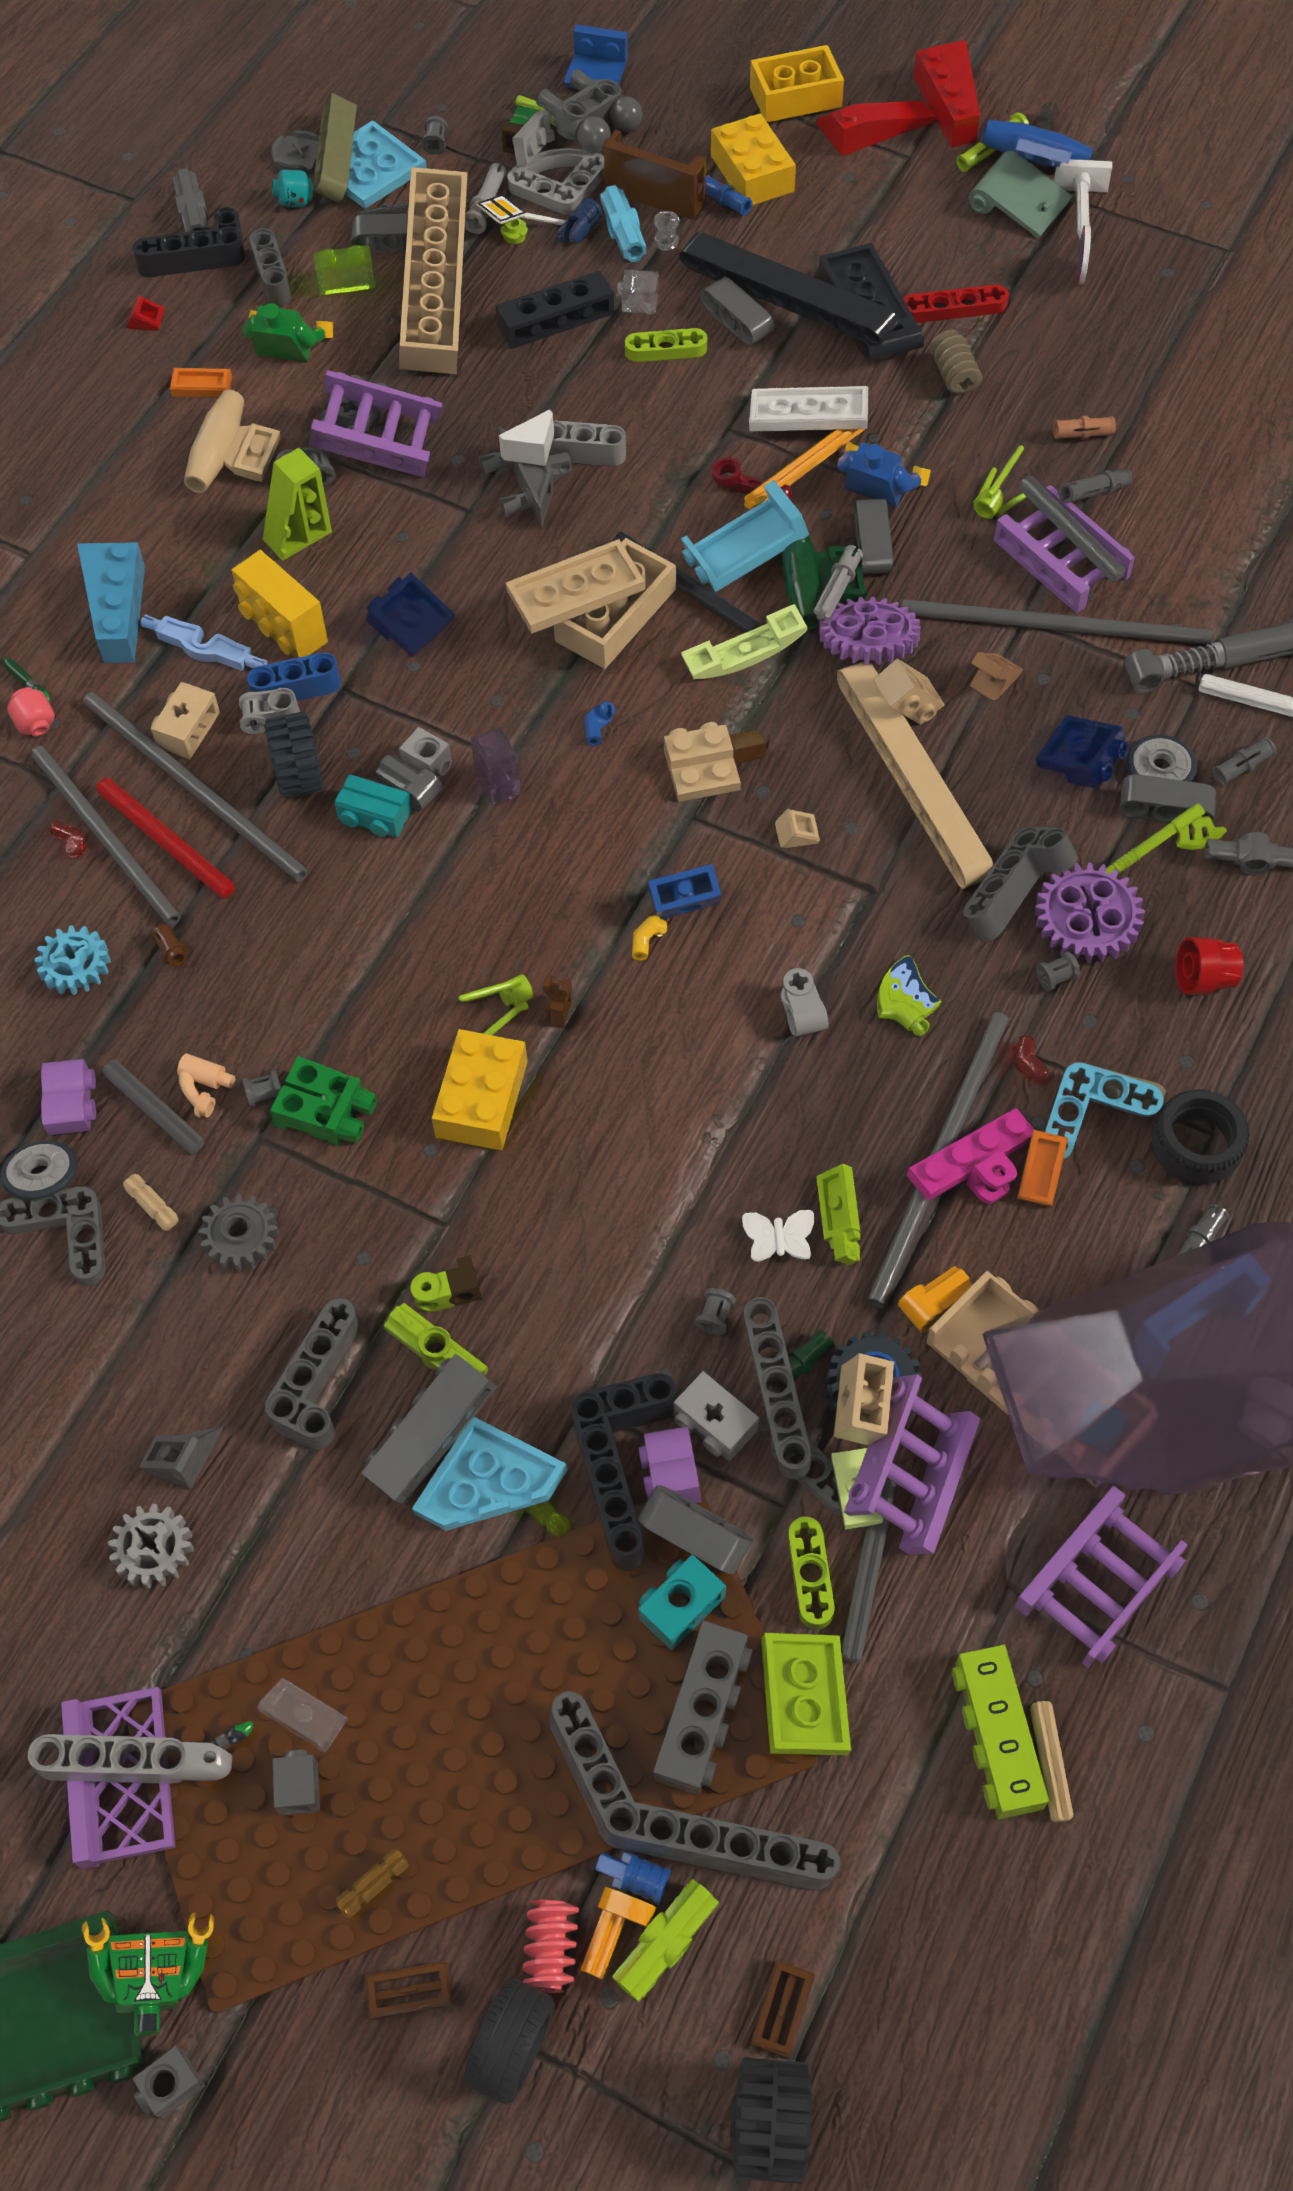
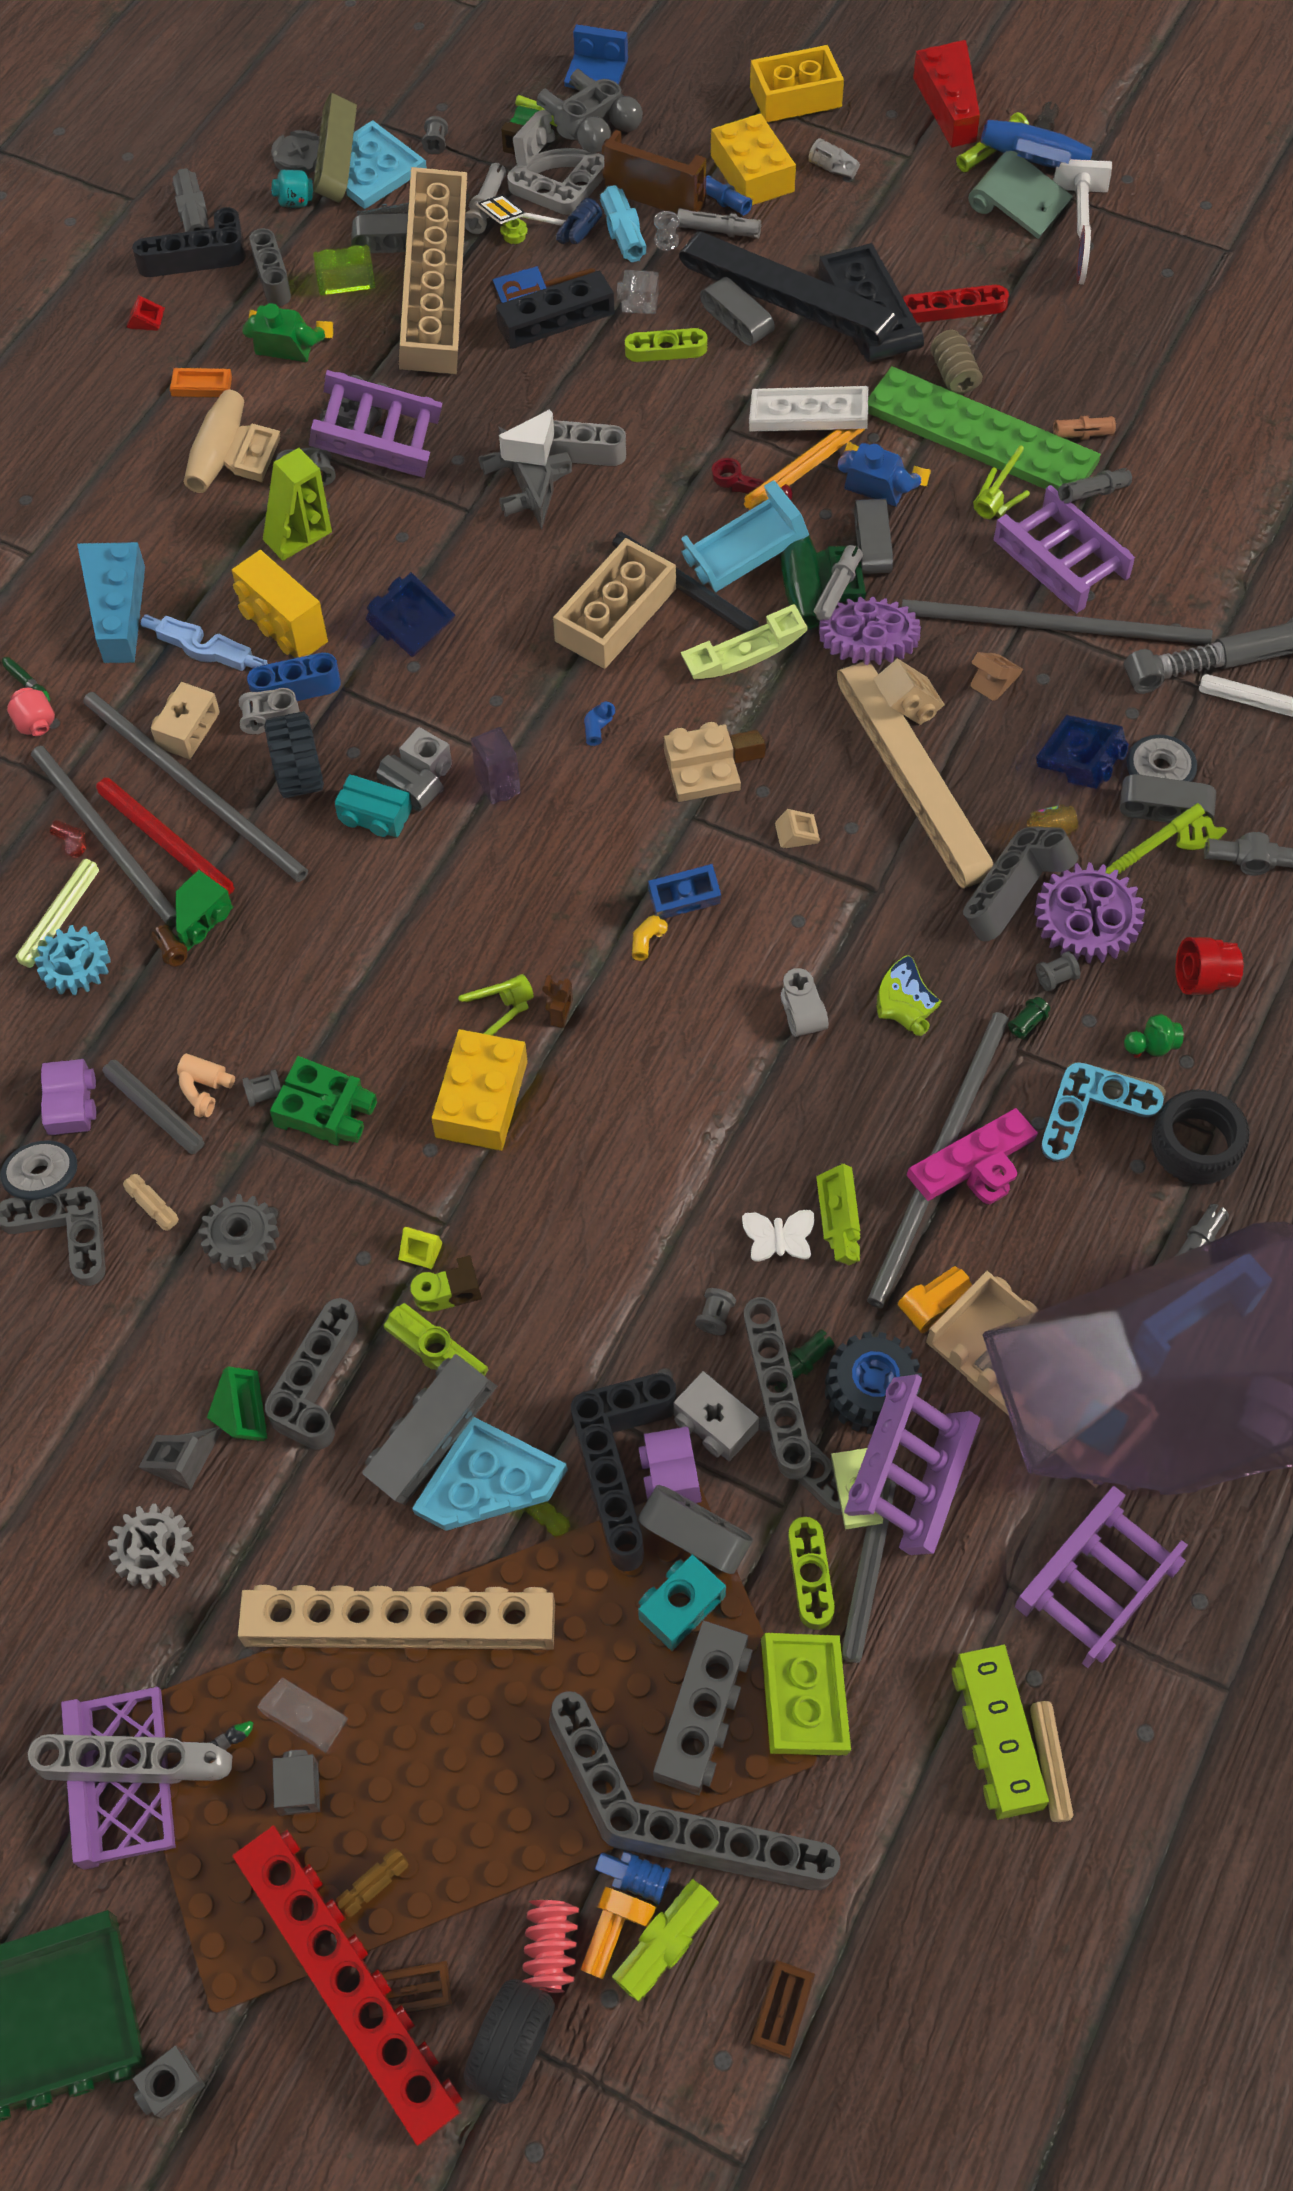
green torso [82,1912,214,2036] -> none
tan plate [506,539,646,634] -> none
black wheel [730,2057,812,2184] -> none
red wedge [816,101,936,156] -> none
tan brick [834,1353,894,1445] -> none
clear red arm [1014,1035,1049,1083] -> none
orange tile [1017,1130,1068,1207] -> none
dark grey axle [1019,475,1125,582] -> none
dark grey pin [1212,737,1276,785] -> none
none -> yellowish green axle [16,859,99,968]
none -> green slope [176,870,233,952]
none -> green slope [207,1366,267,1441]
none -> red brick [232,1825,463,2146]
none -> tan brick [238,1585,555,1649]
none -> neon yellow slope [398,1227,442,1269]
none -> piece [492,266,595,303]
none -> light grey pin [677,209,761,239]
none -> light grey hinge [809,138,860,179]
none -> bright green plate [868,366,1101,491]
none -> dark green pin [1008,997,1050,1039]
none -> clear yellow brick [1027,804,1078,836]
none -> green animal [1124,1014,1184,1058]

